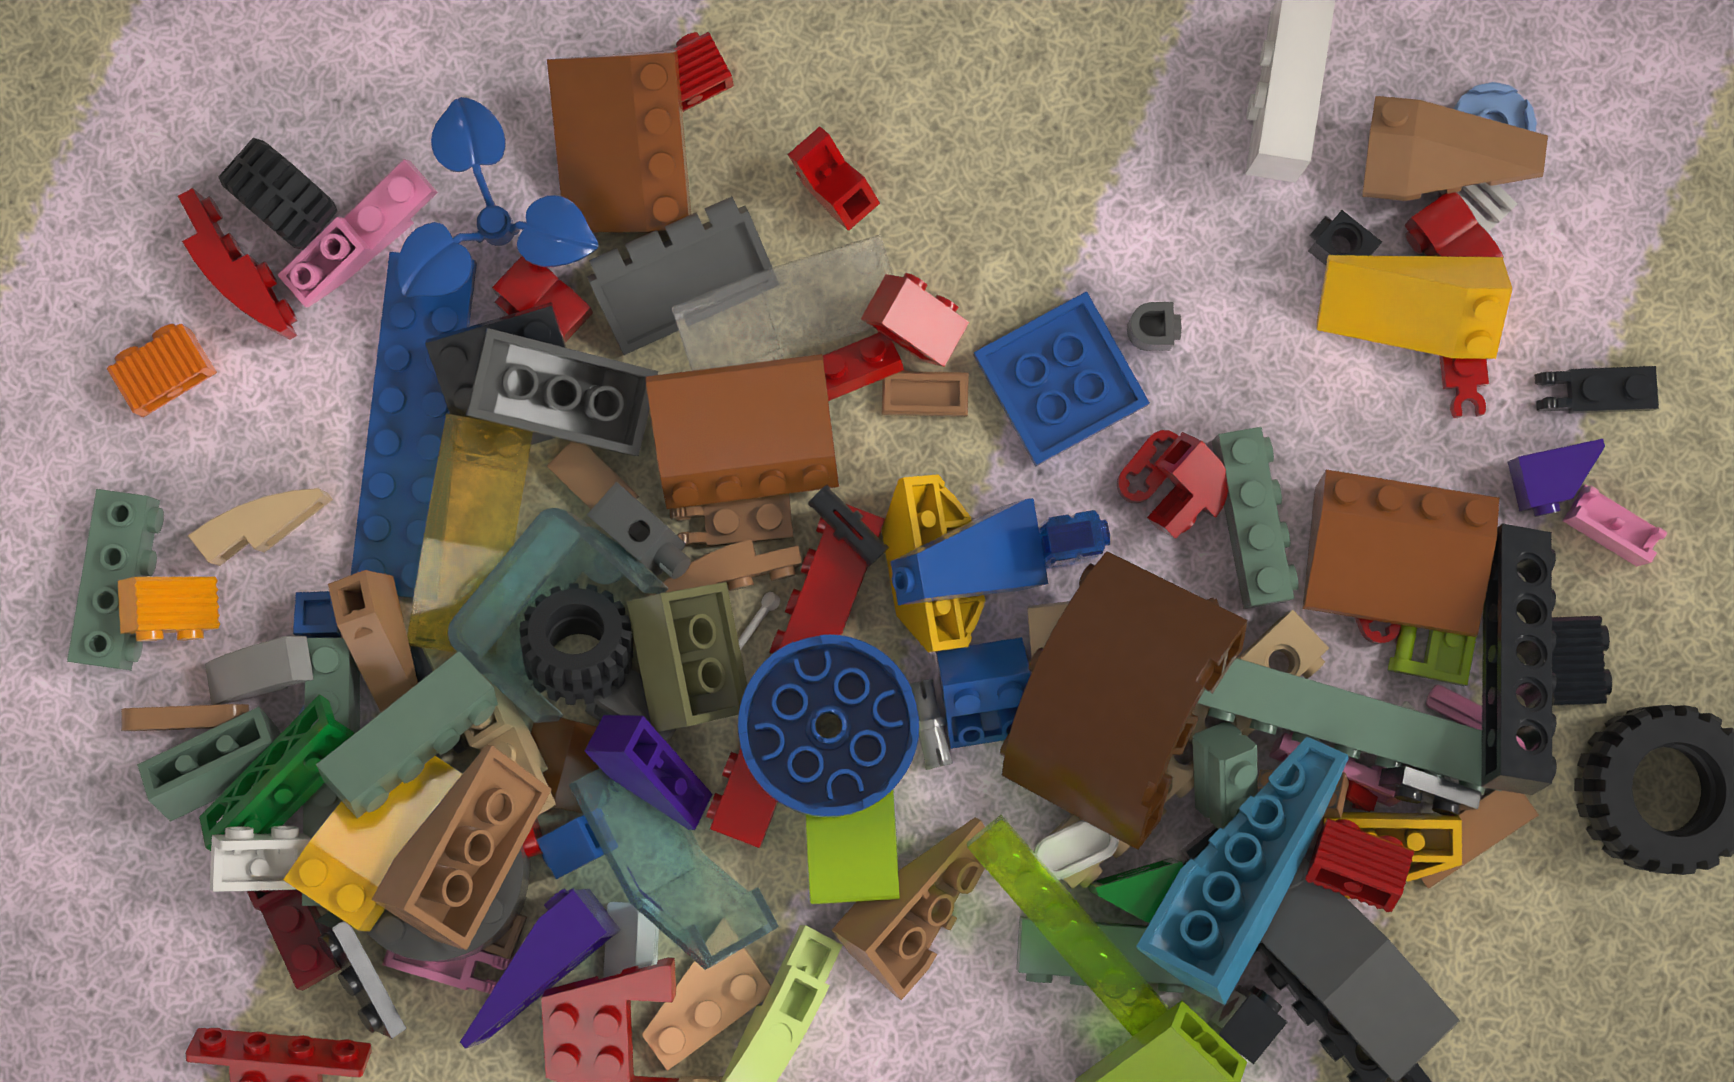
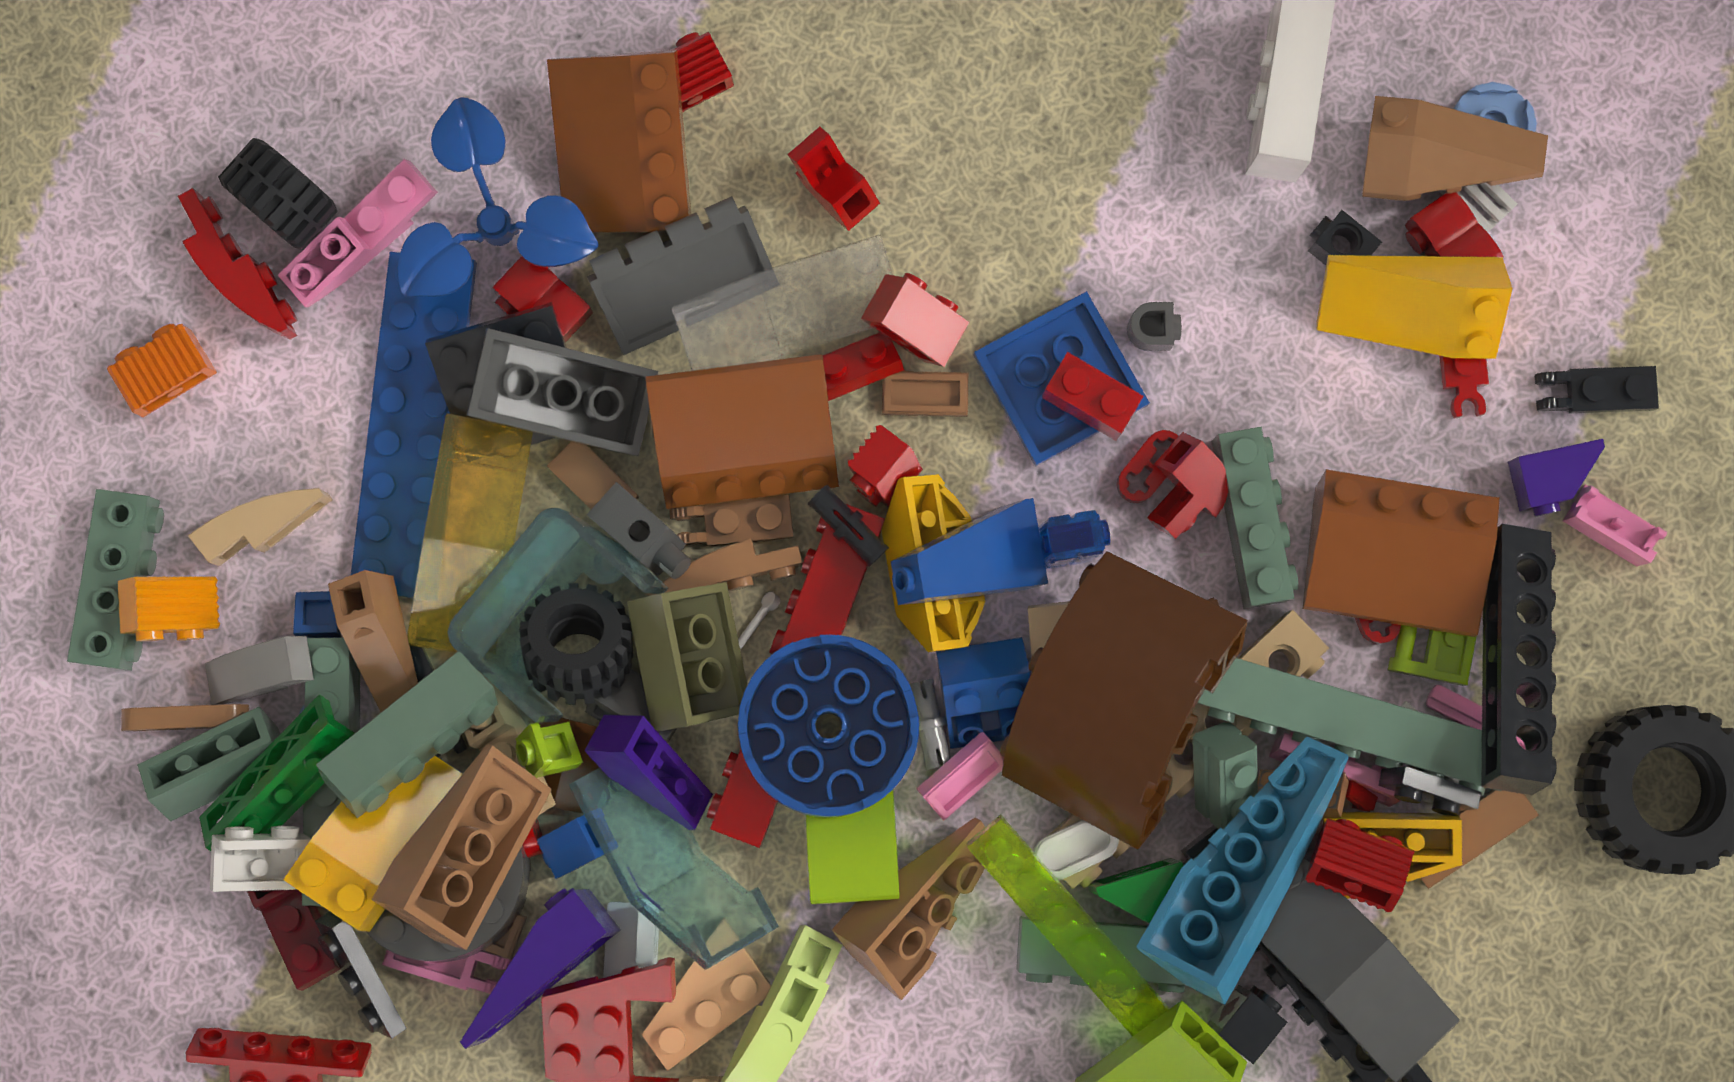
black brick [1552,616,1612,706] -> none
none -> lime bracket [515,722,583,778]
none -> red brick [848,425,923,508]
none -> bright pink tile [916,732,1004,821]
none -> red brick [1041,352,1144,441]

